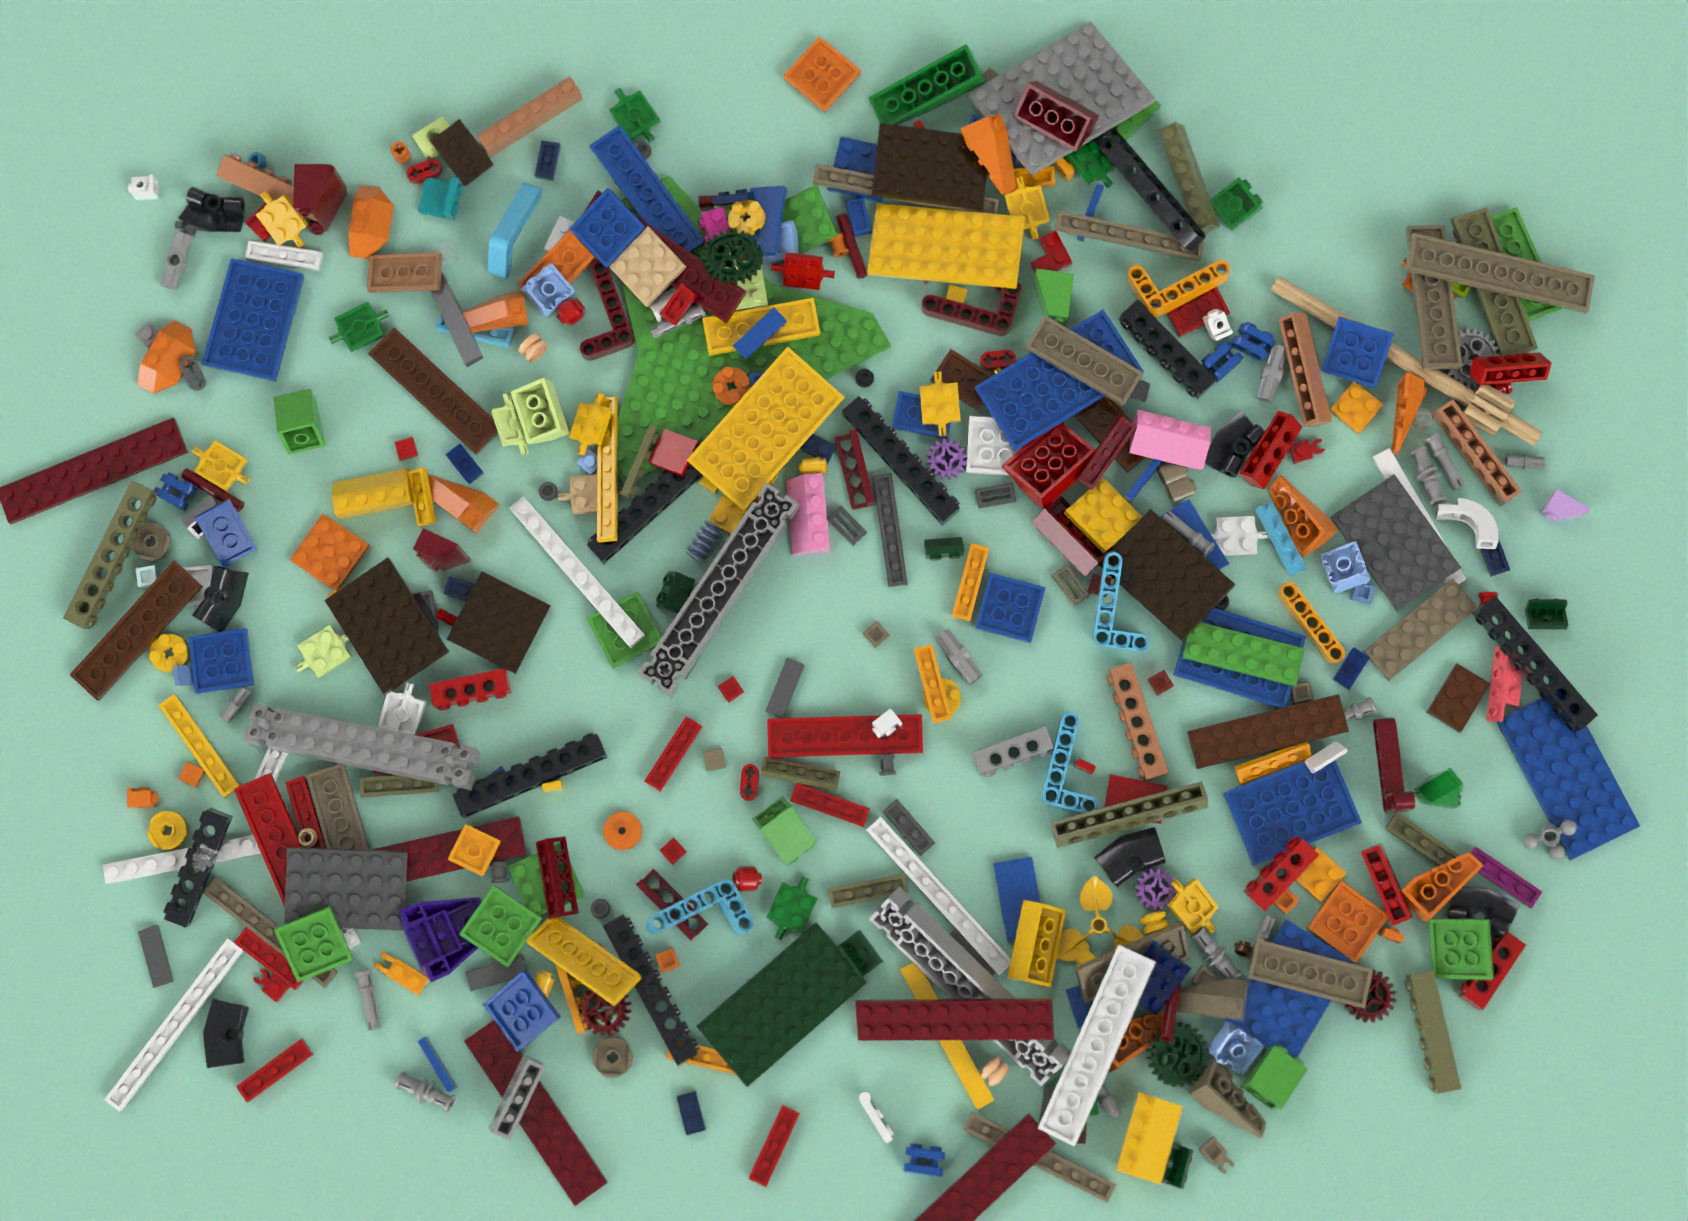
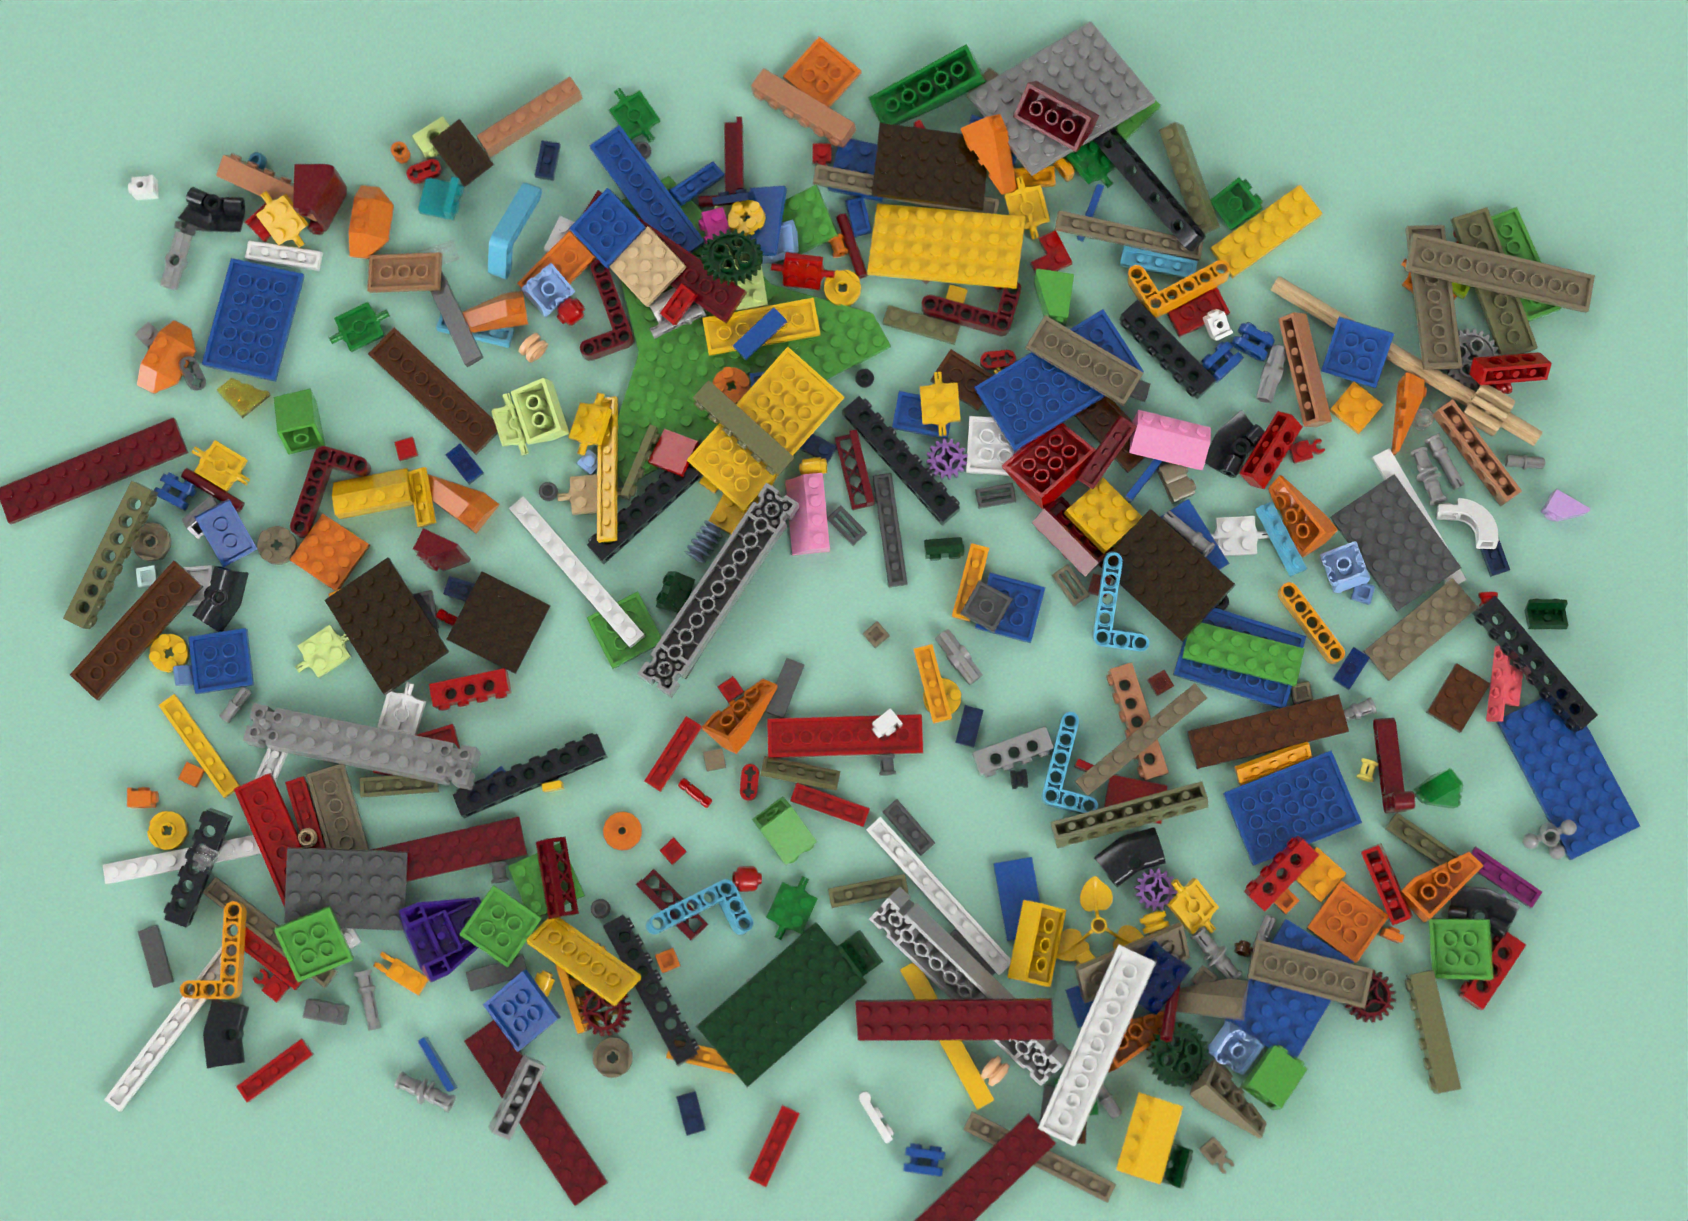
light orange plate [448,824,501,877] -> none
white slope [1304,742,1348,773] -> none
none -> light orange beam [180,901,247,999]
none -> clear yellow wing [217,378,271,419]
none -> dark tan plate [257,526,297,565]
none -> dark red beam [290,446,371,538]
none -> flat silver brick [303,998,350,1025]
none -> blue tile [669,161,725,206]
none -> red axle [678,778,712,808]
none -> olive brick [693,380,795,476]
none -> orange wedge [702,679,778,754]
none -> dark red fence [724,116,744,194]
none -> nougat brick [751,68,856,148]
none -> red plate [813,143,831,168]
none -> yellow plate [824,269,861,306]
none -> olive plate [883,305,960,345]
none -> dark blue plate [955,705,984,748]
none -> dark grey plate [960,580,1013,633]
none -> black wheel [1010,769,1028,790]
none -> dark tan plate [1075,683,1207,796]
none -> medium azure plate [1120,246,1198,279]
none -> yellow plate [1210,185,1323,279]
none -> light yellow bush [1356,758,1379,782]

